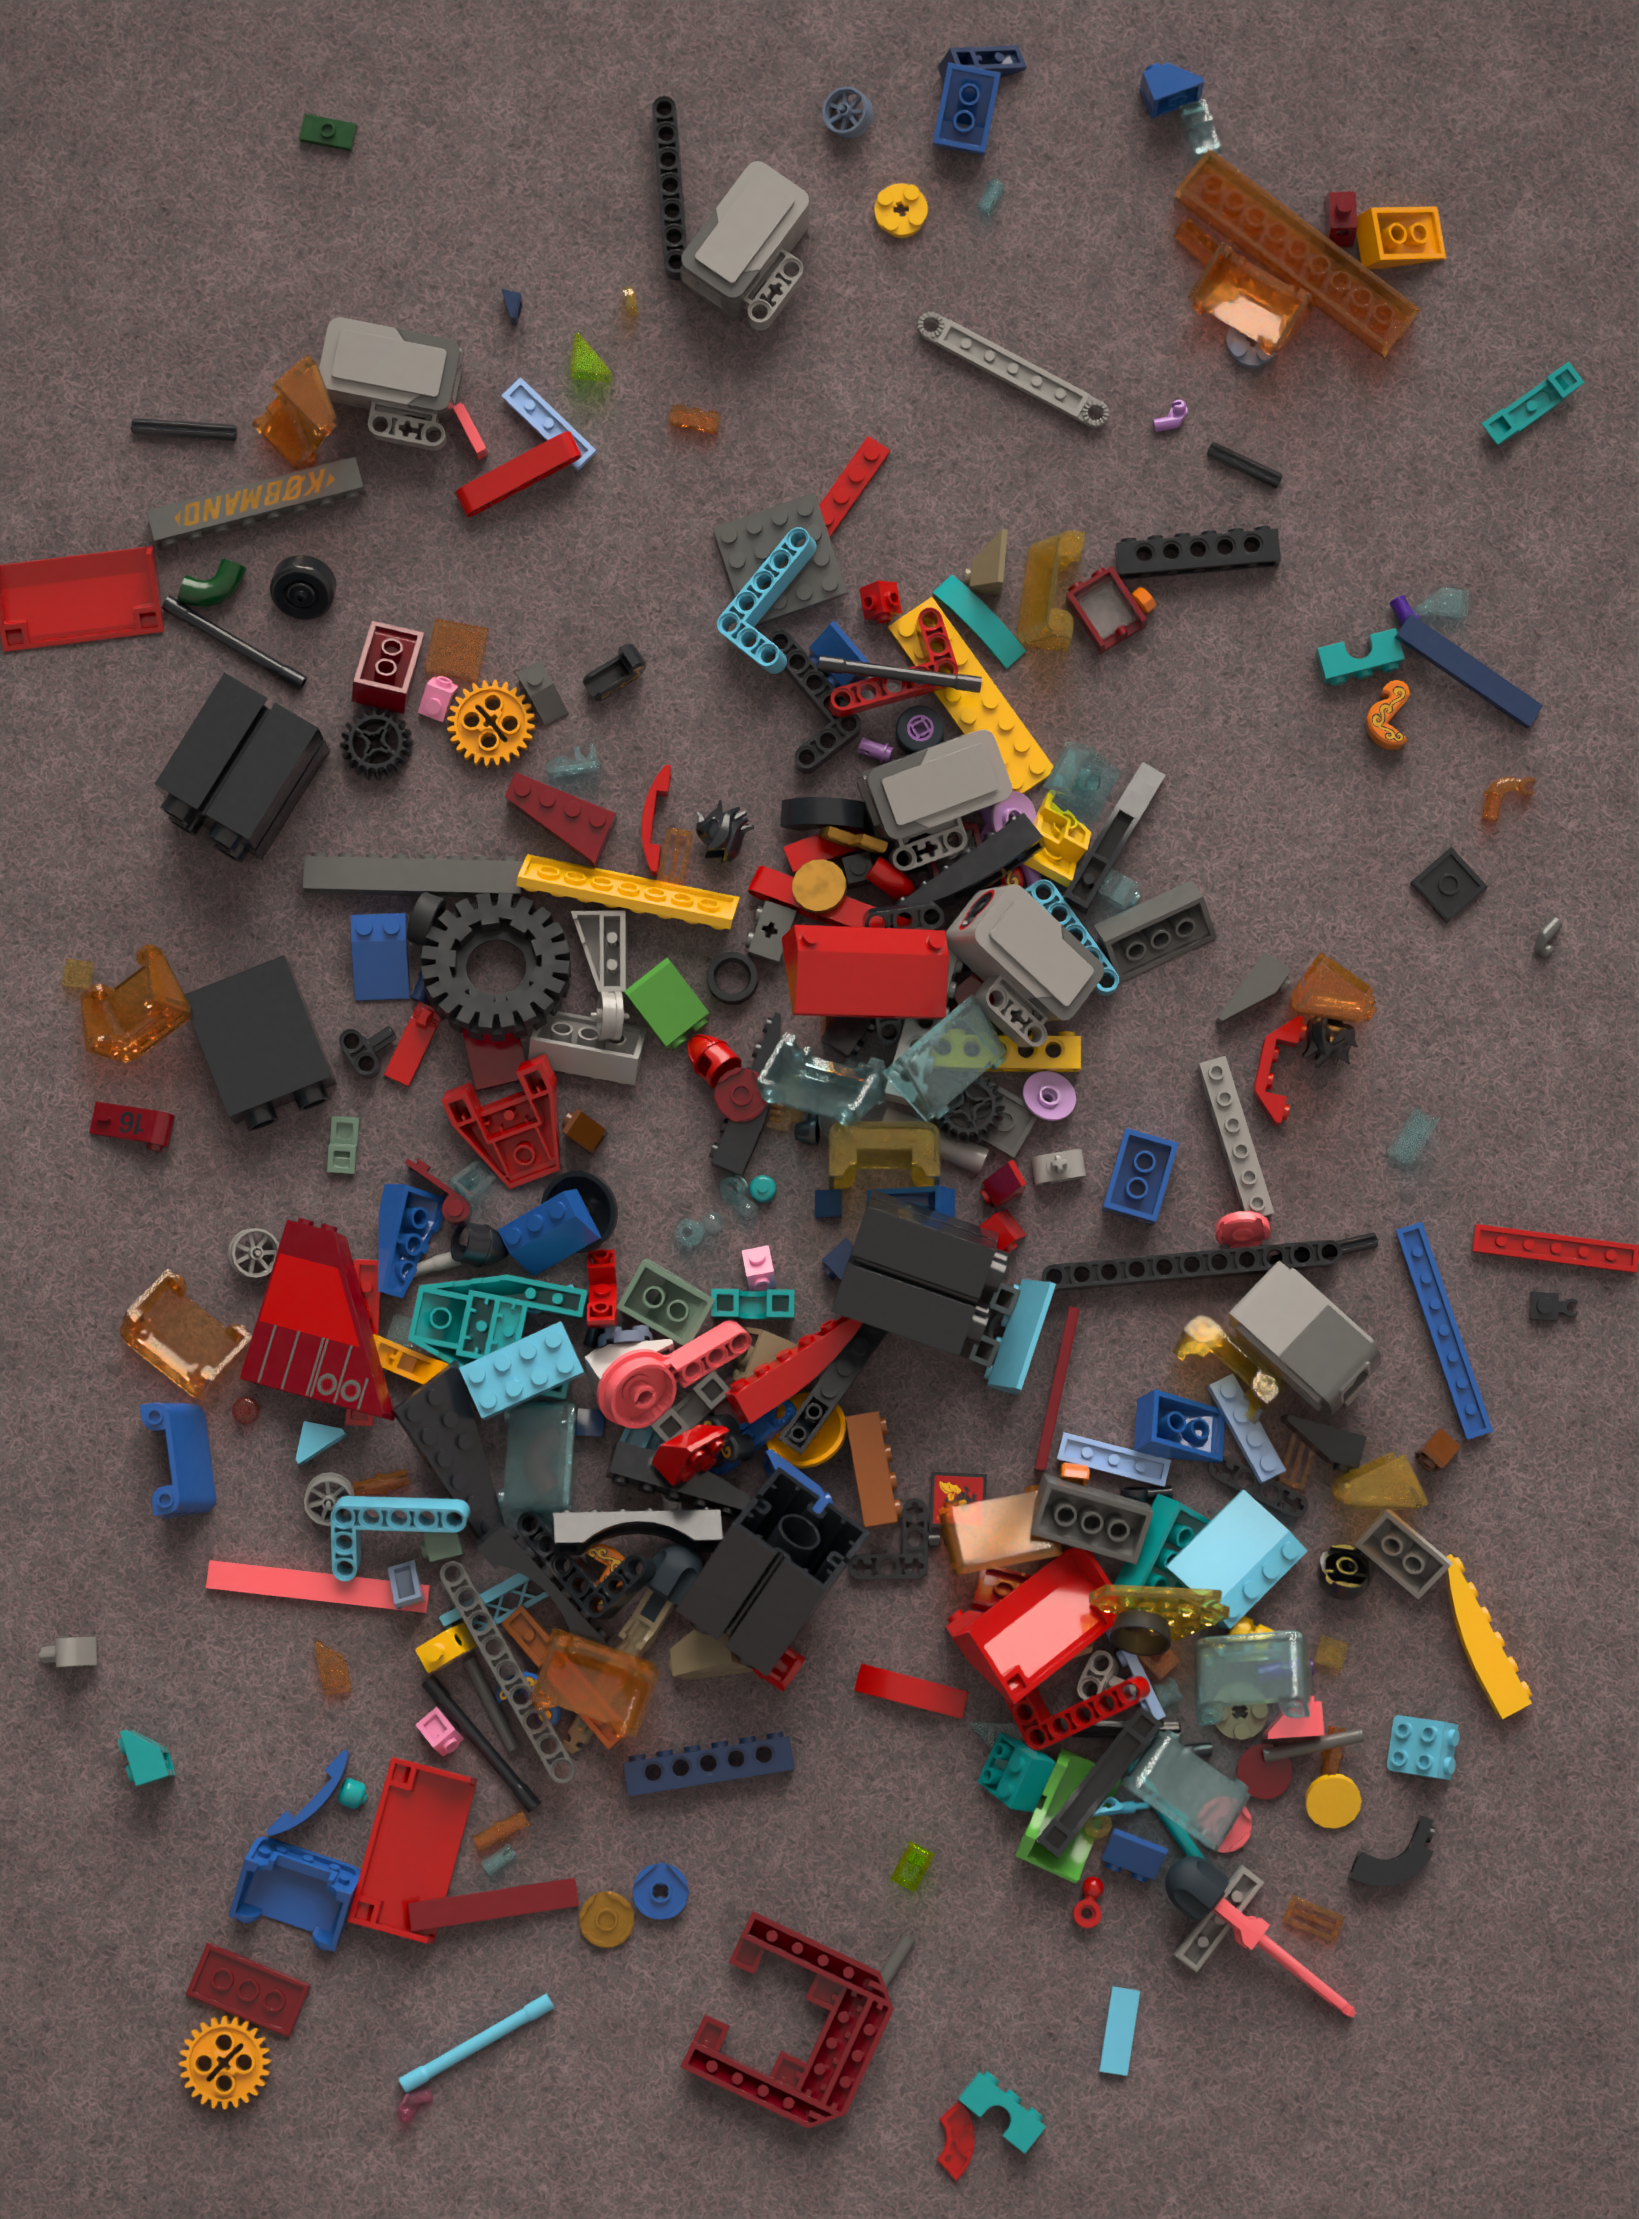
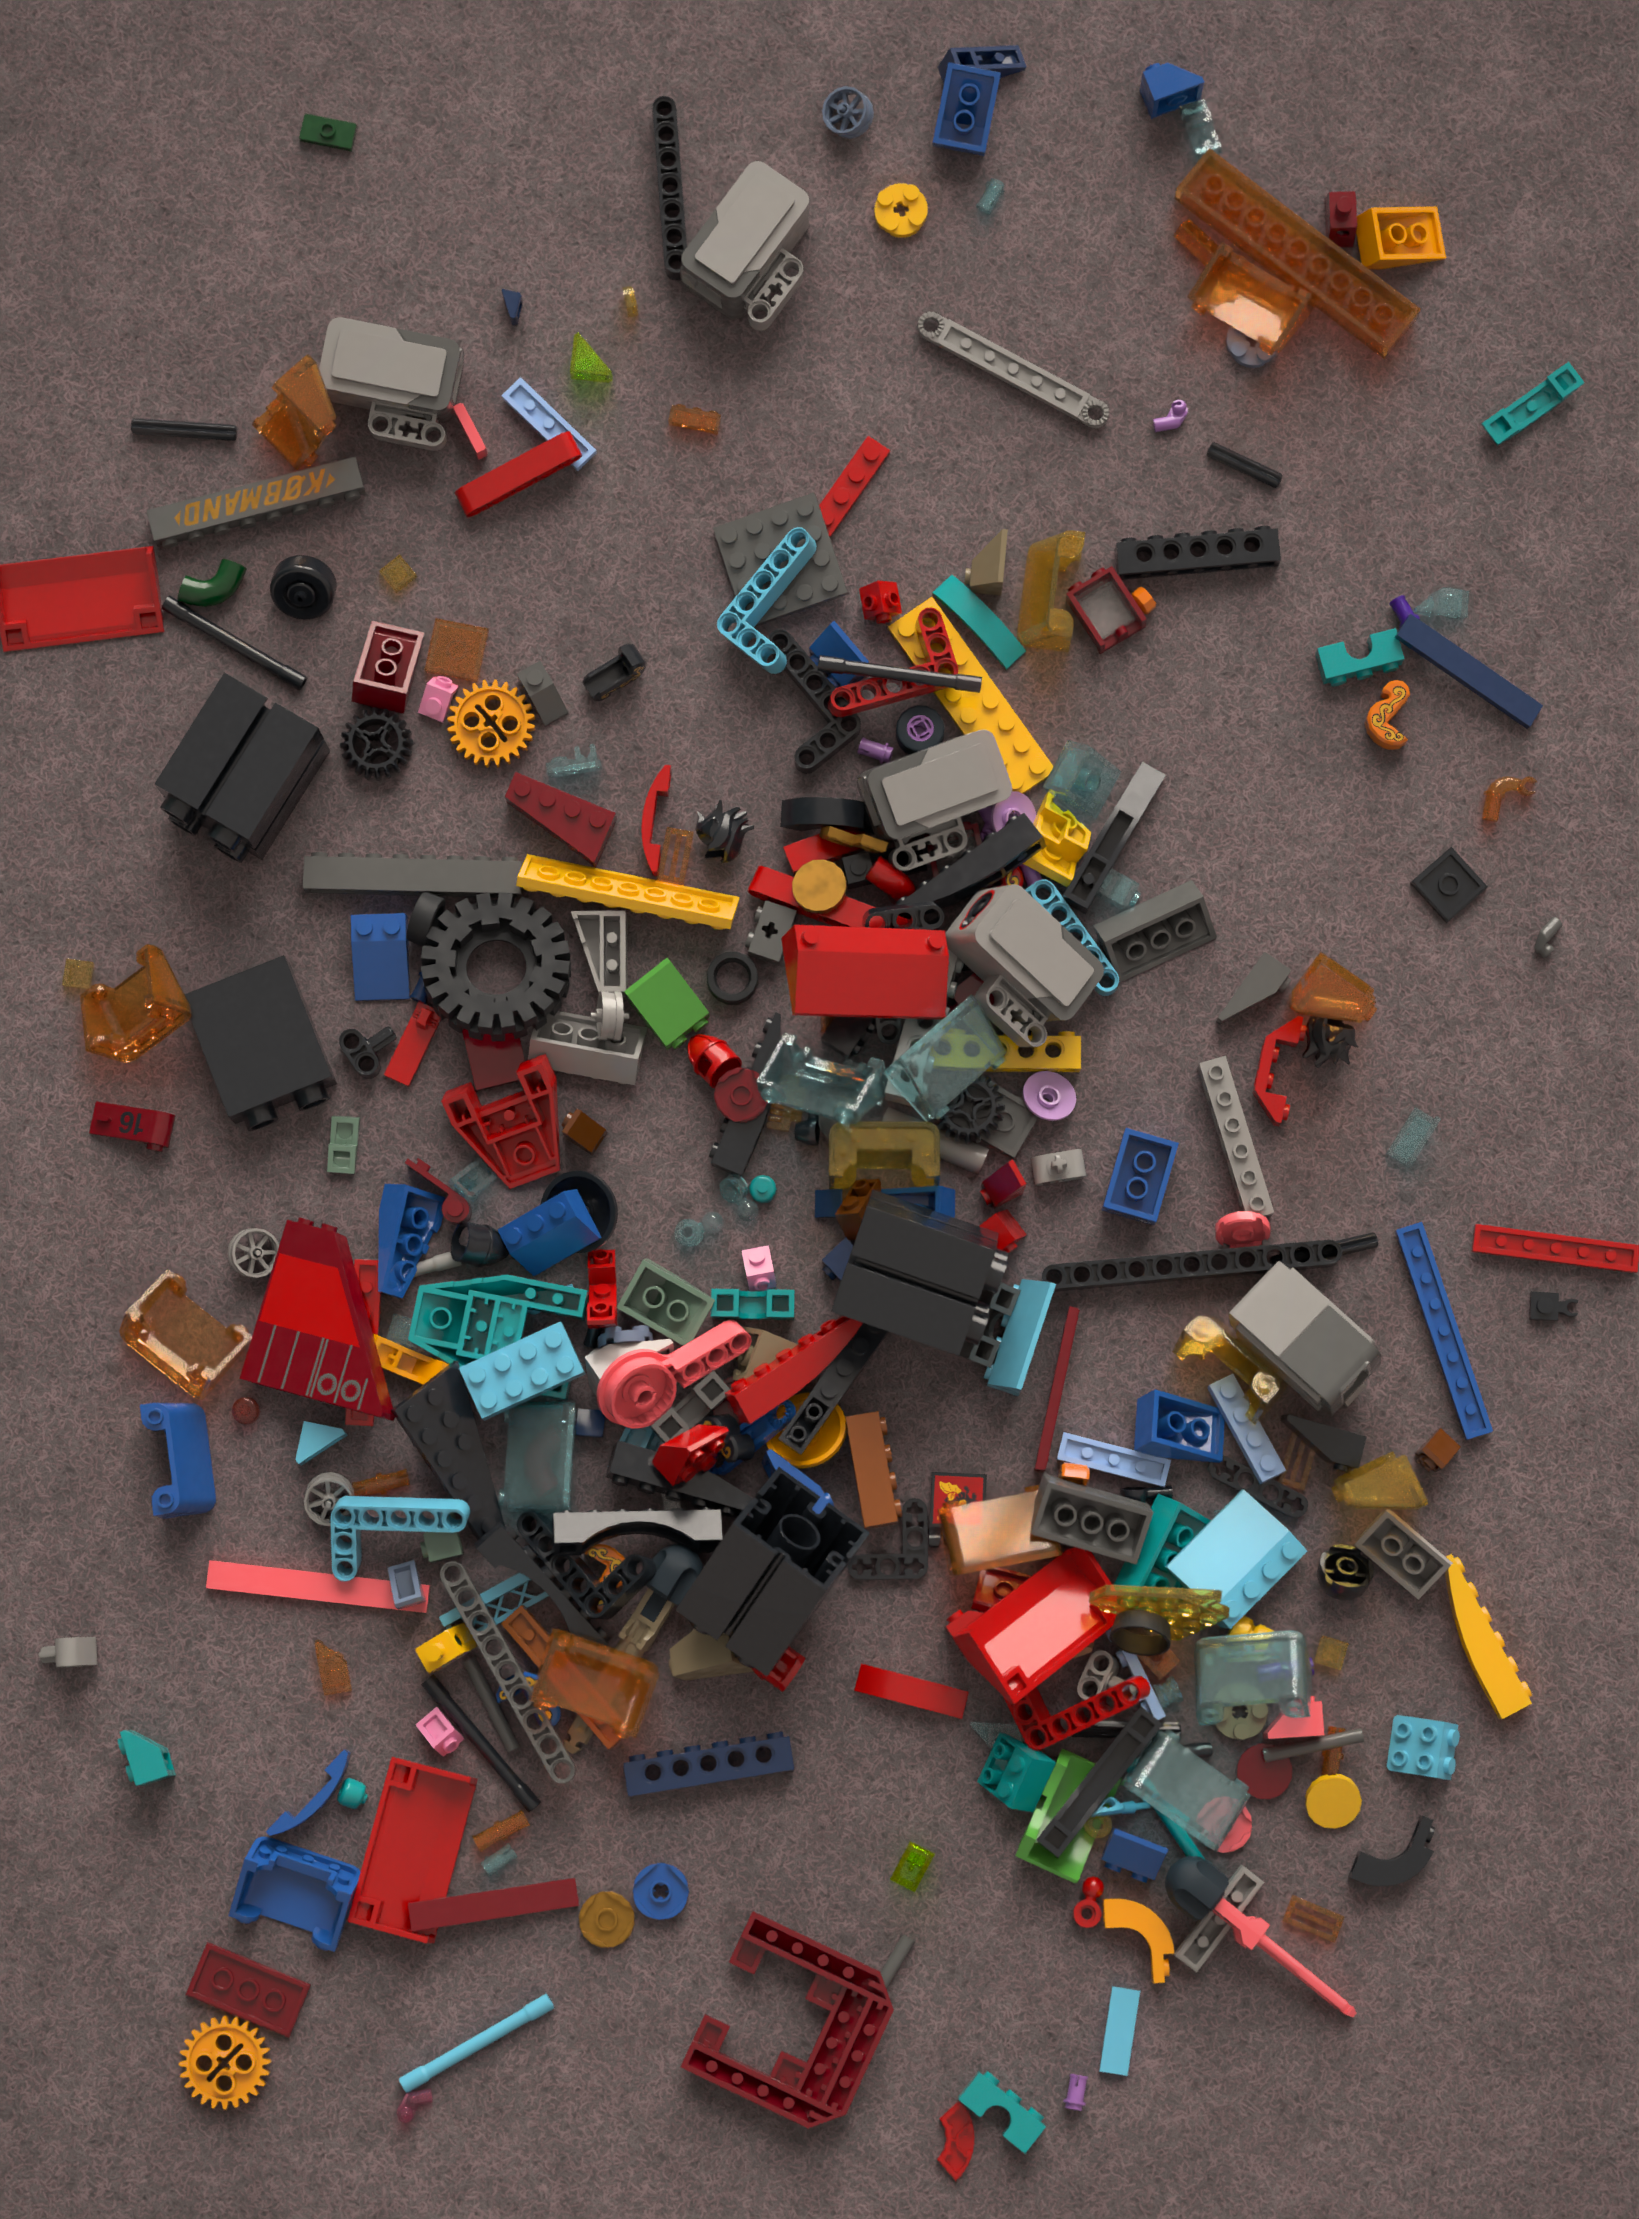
none -> clear yellow tile [379,554,417,593]
none -> reddish brown slope [835,1179,881,1240]
none -> medium lavender pin [1063,2074,1088,2111]
none -> light orange arch [1102,1898,1175,1983]

